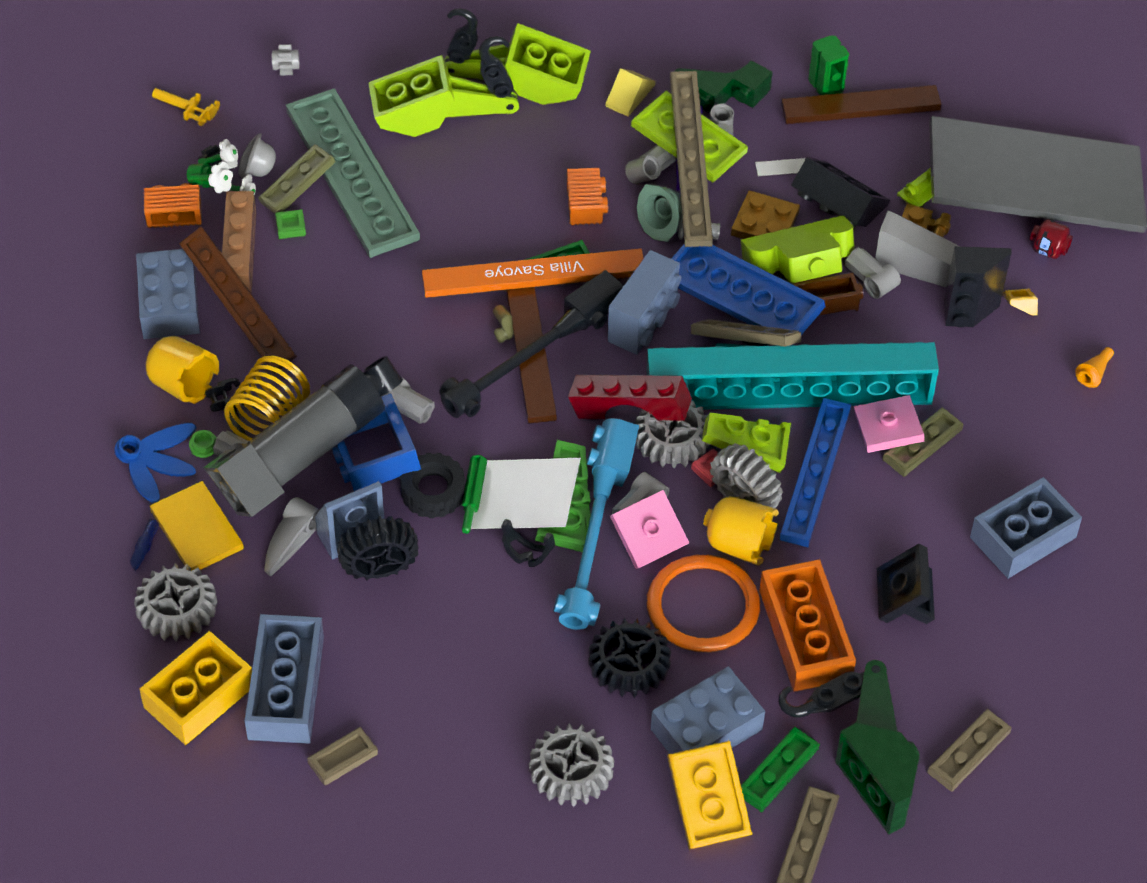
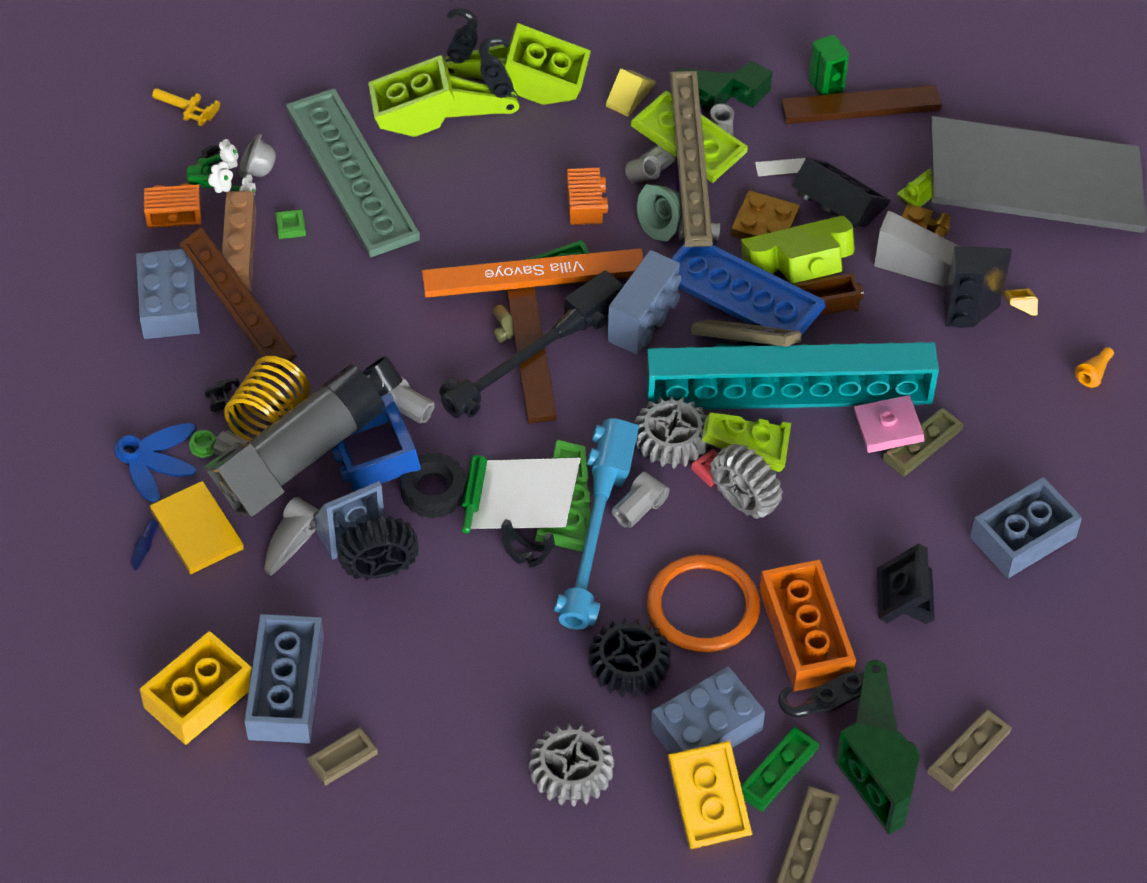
light grey gear [134,563,217,642] -> none
yellow cylinder [145,336,219,404] -> none
olive tile [258,144,335,213] -> none
light grey gear [272,44,300,76] -> none
dark red arch [568,375,692,421] -> none
bright pink plate [610,490,689,569] -> none
yellow cylinder [703,496,779,566] -> none
blue plate [780,398,851,547] -> none
light grey piece [845,247,901,299] -> none
dark red head [1030,219,1073,259] -> none

